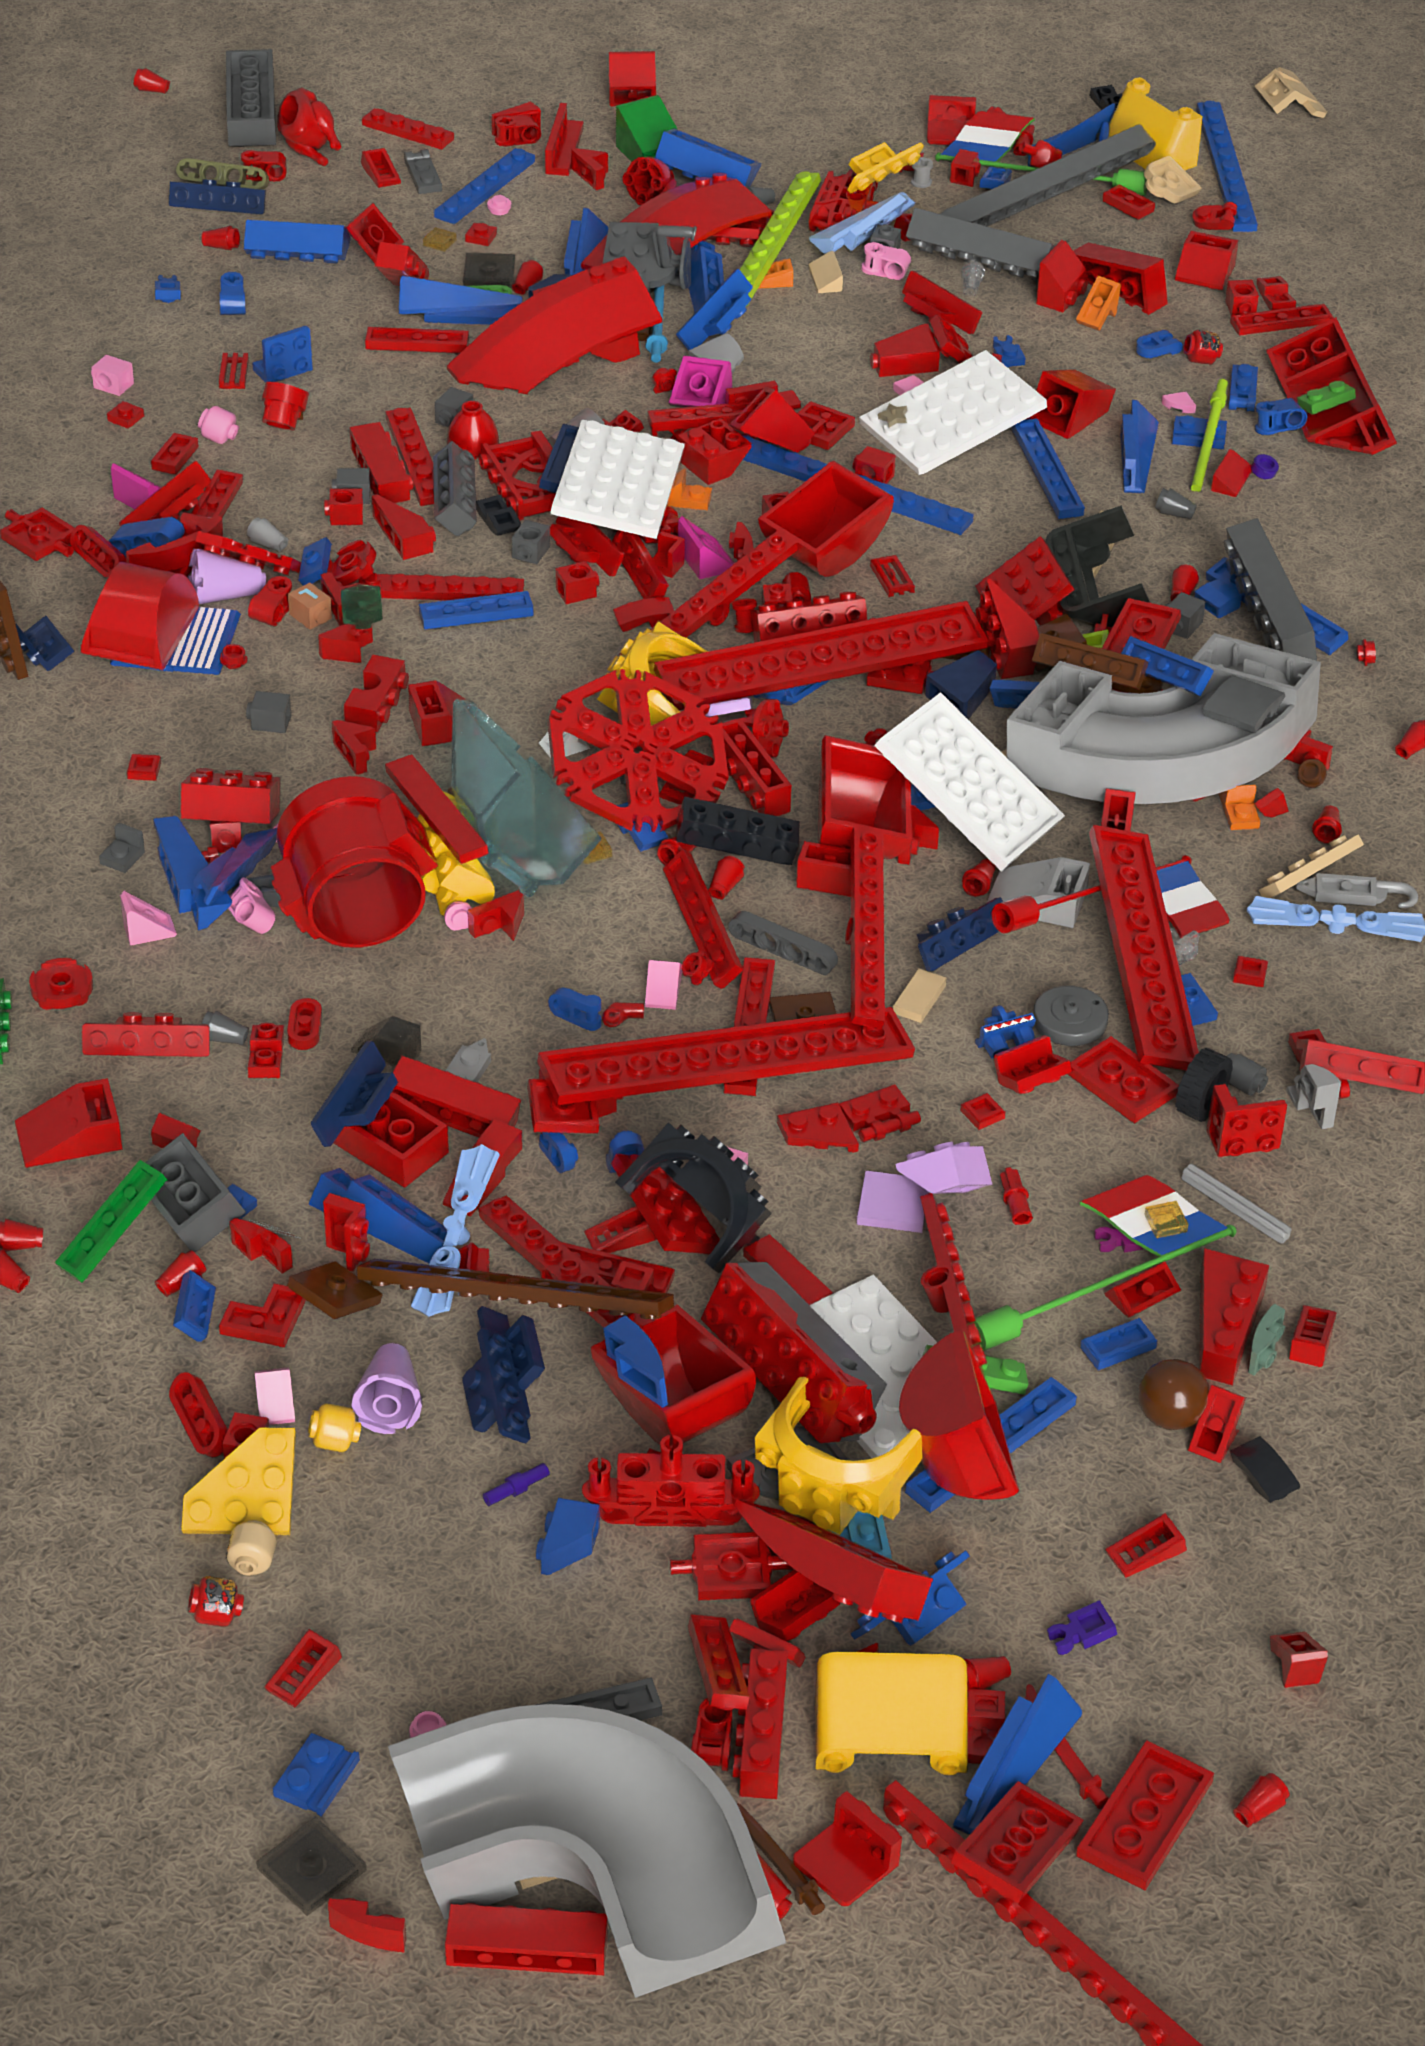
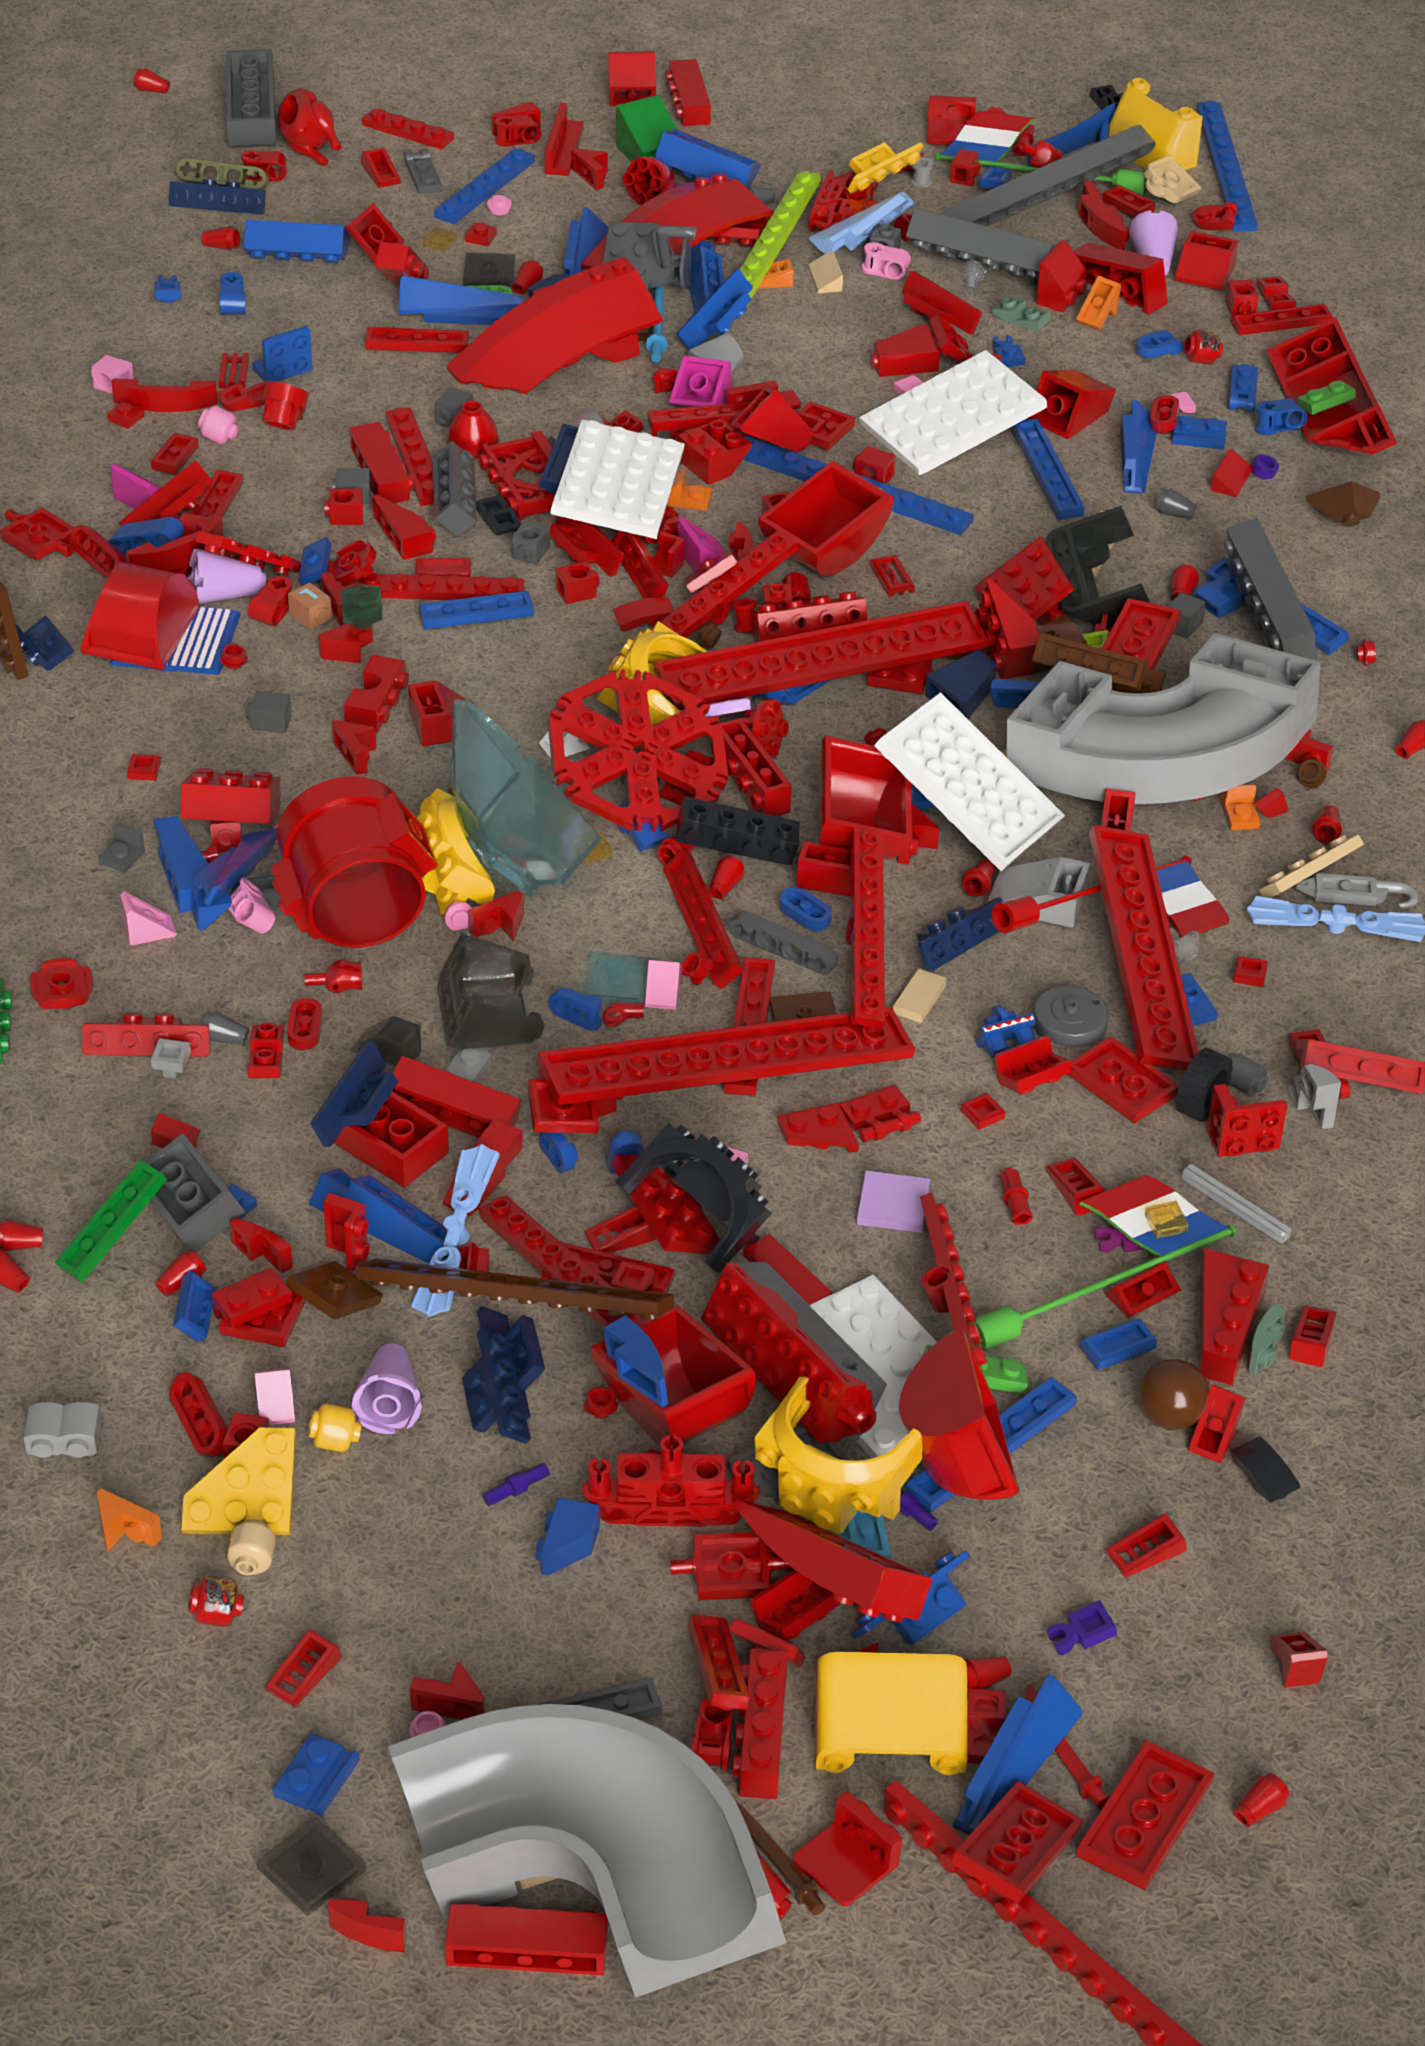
red slope [15,1078,123,1168] -> none
light grey cone [247,517,288,552] -> none
red tile [385,754,489,864] -> none
dark tan piece [878,403,907,428] -> none
lavender slope [895,1142,992,1194] -> none
blue plate [1121,636,1214,697] -> none
lime bar [1191,379,1228,492] -> none
dark grey slope [1202,675,1285,733] -> none
tan plate [1255,67,1327,118] -> none
none -> light grey brick [23,1402,102,1458]
none -> orange slope [96,1488,162,1552]
none -> red slope [111,379,218,412]
none -> light grey tile [151,1039,191,1079]
none -> red bracket [212,1267,292,1328]
none -> red slope [217,380,268,411]
none -> red piece [305,959,362,993]
none -> red slope [410,1662,485,1720]
none -> red tile [416,558,471,577]
none -> clear smoke windscreen [437,933,544,1050]
none -> clear light blue plate [583,952,653,1005]
none -> red plate [584,1387,618,1419]
none -> red brick [665,59,711,126]
none -> plate [685,547,737,593]
none -> reddish brown plate [697,622,722,650]
none -> blue plate [779,887,832,931]
none -> dark purple bar [900,1490,938,1531]
none -> sand green slope [992,296,1050,331]
none -> red slope [1046,1157,1104,1216]
none -> red slope [1078,181,1129,250]
none -> lavender cone [1129,210,1178,276]
none -> red plate [1150,395,1179,434]
none -> reddish brown slope [1306,481,1380,526]

